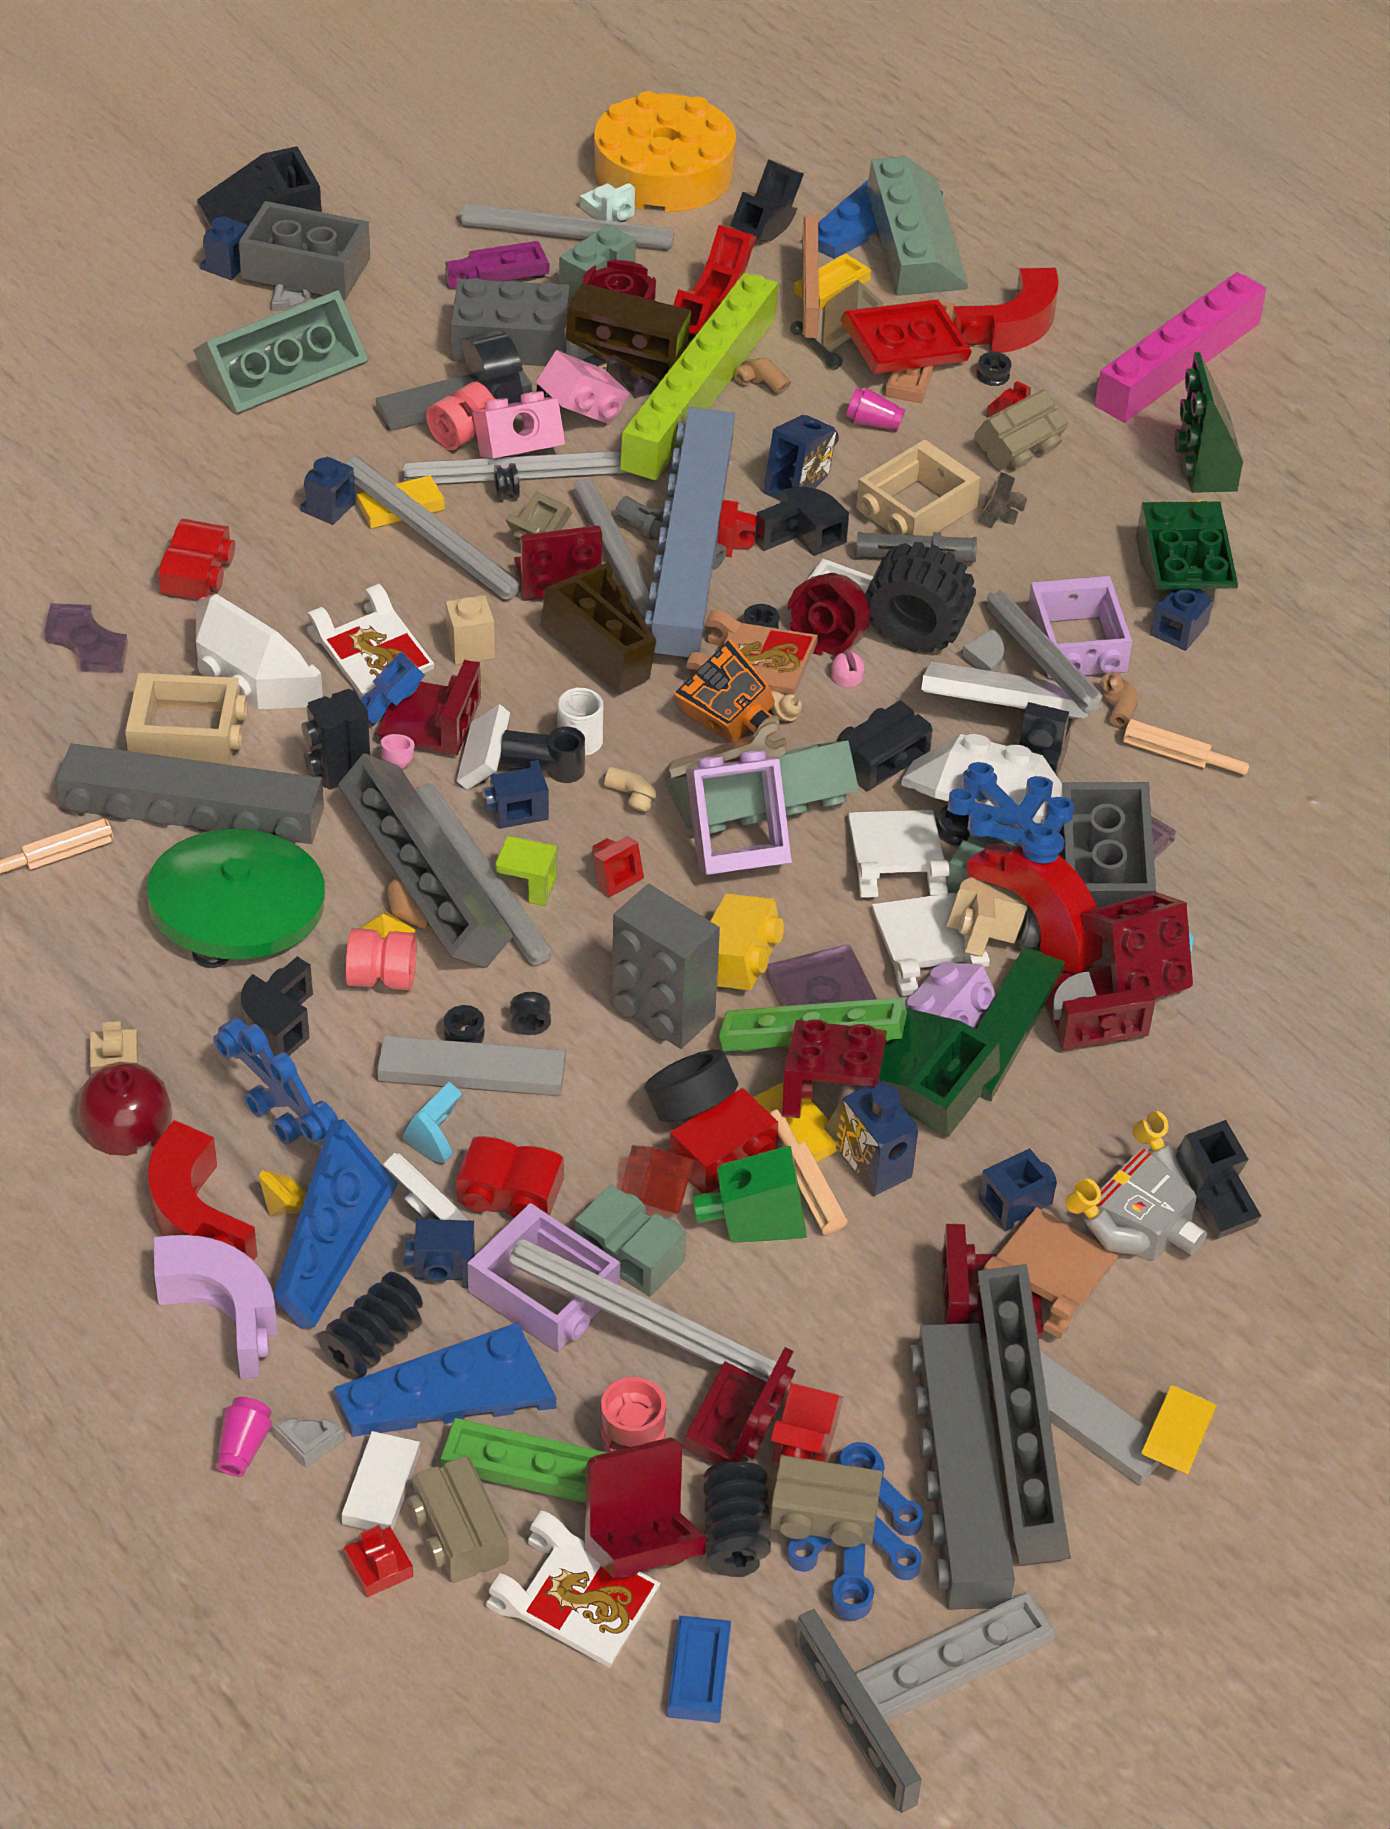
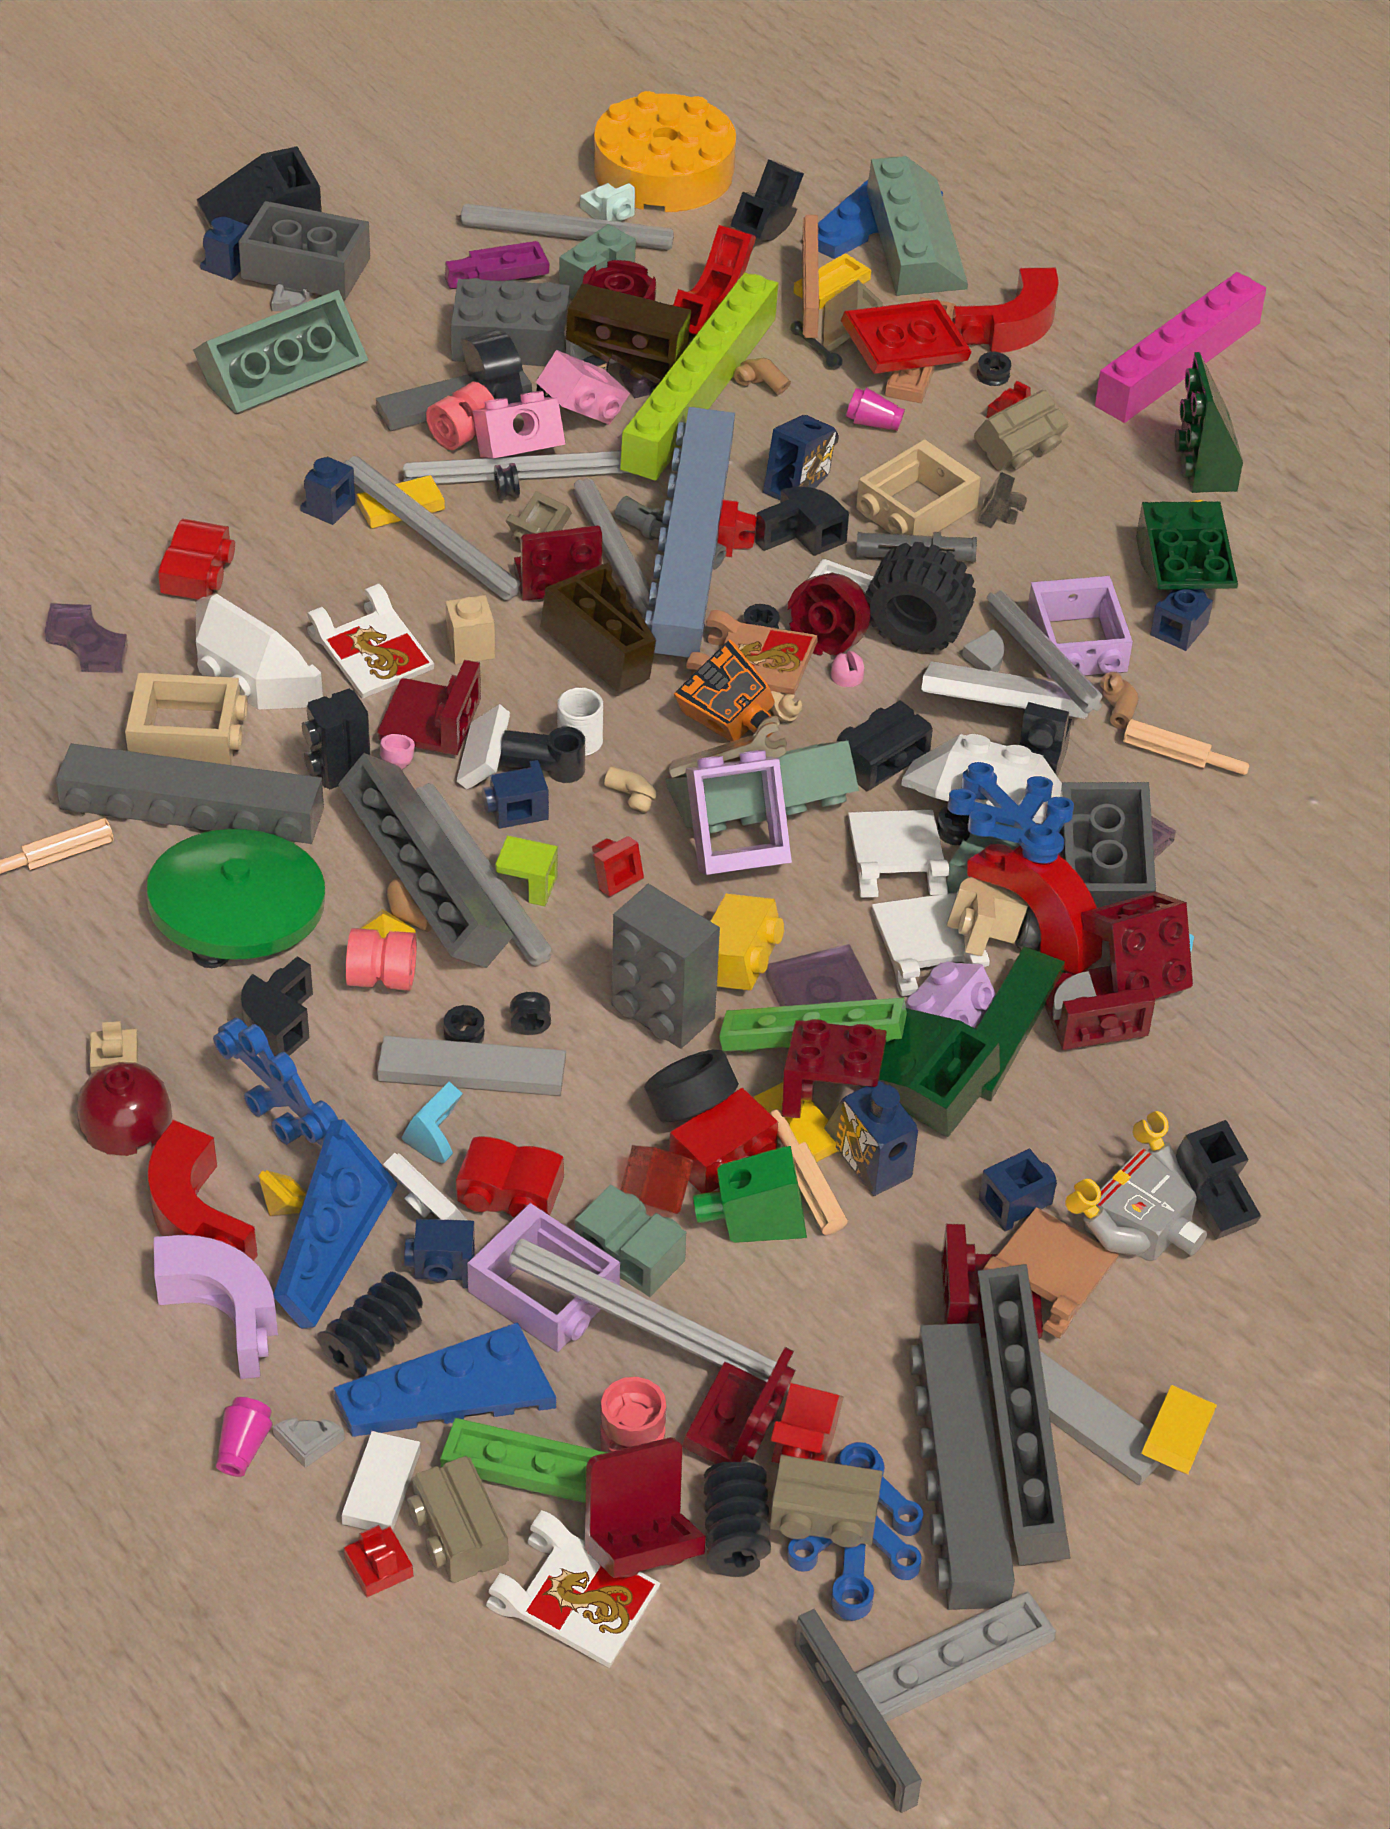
blue plate [360,652,425,724] -> none
blue tile [667,1615,731,1723] -> none

